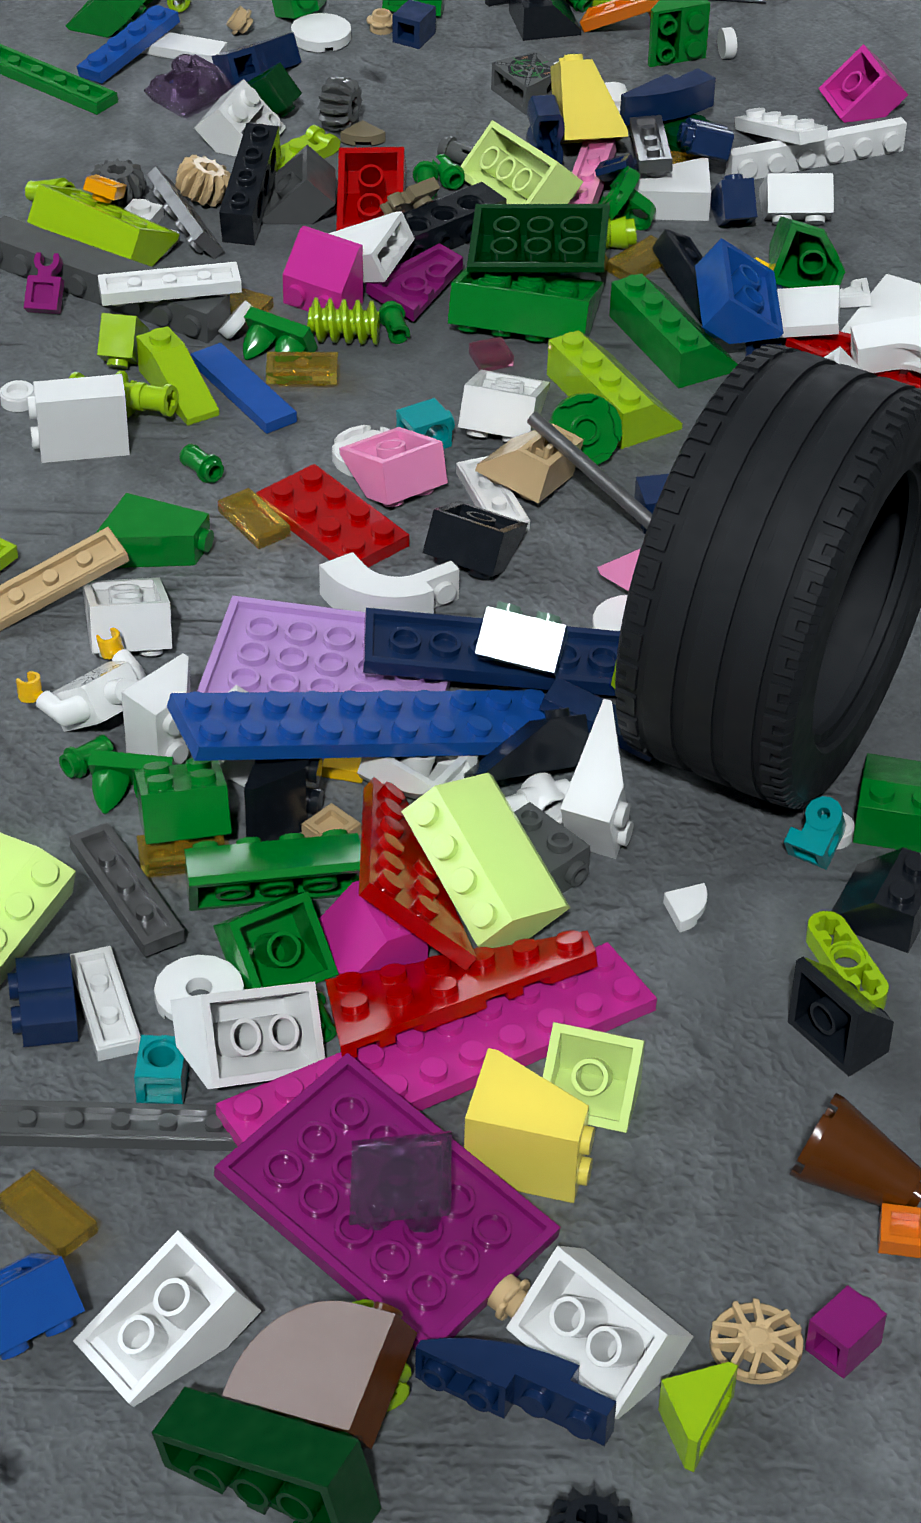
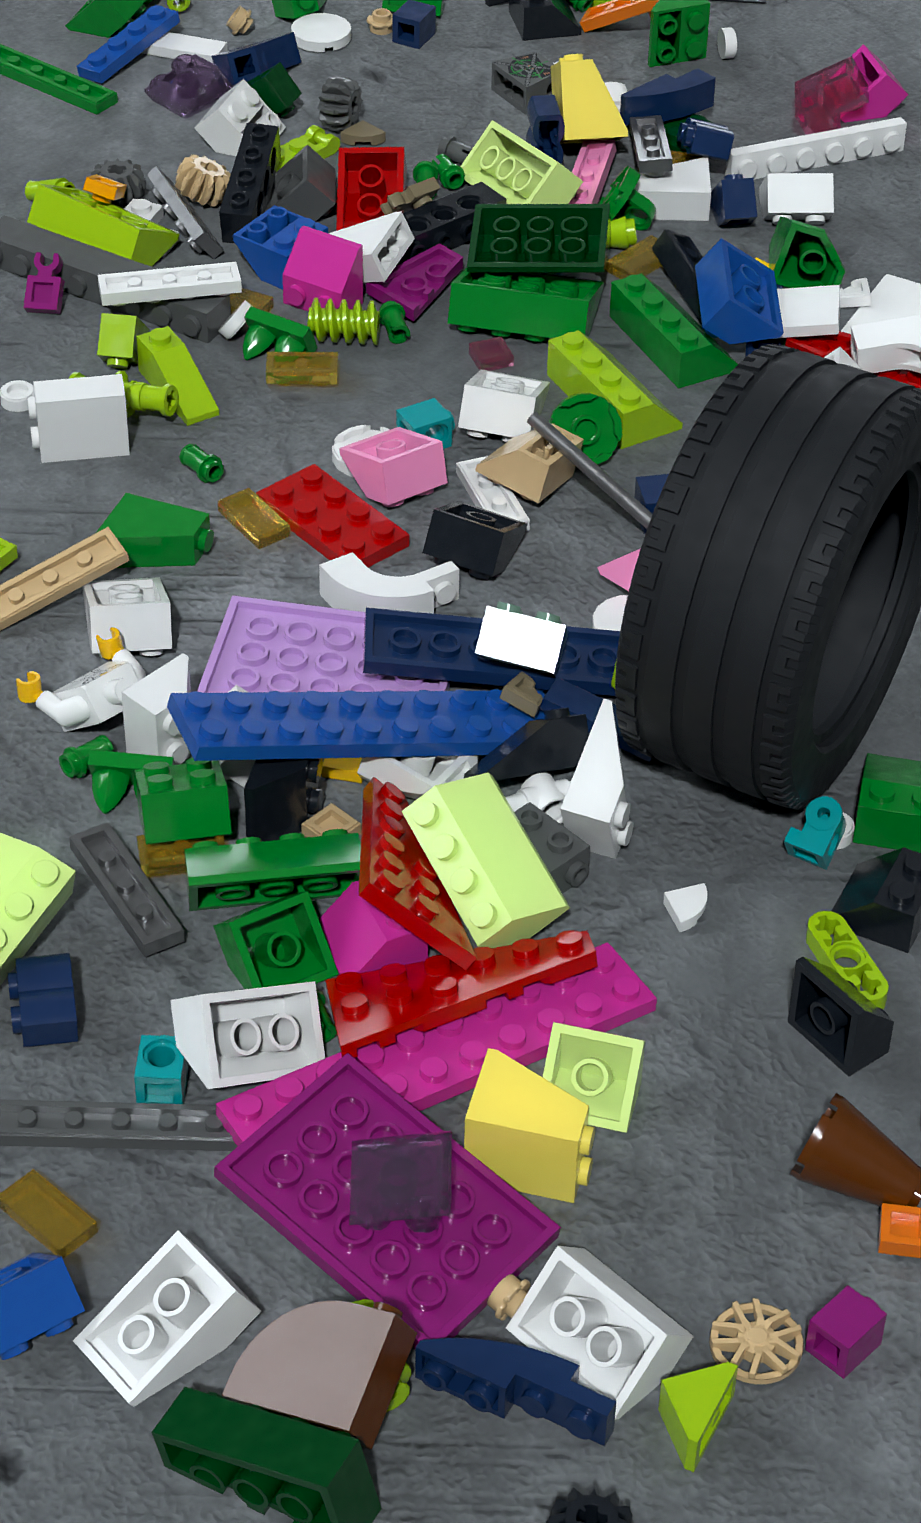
white tile [70,946,141,1062] -> none
white tile [154,955,244,1020] -> none
blue tile [191,343,297,434] -> none
dark blue slope [595,153,639,182] -> none
white plate [735,108,828,145] -> none
none -> blue slope [233,205,328,289]
none -> dark tan tile [500,671,543,717]
none -> clear pink brick [795,56,869,135]

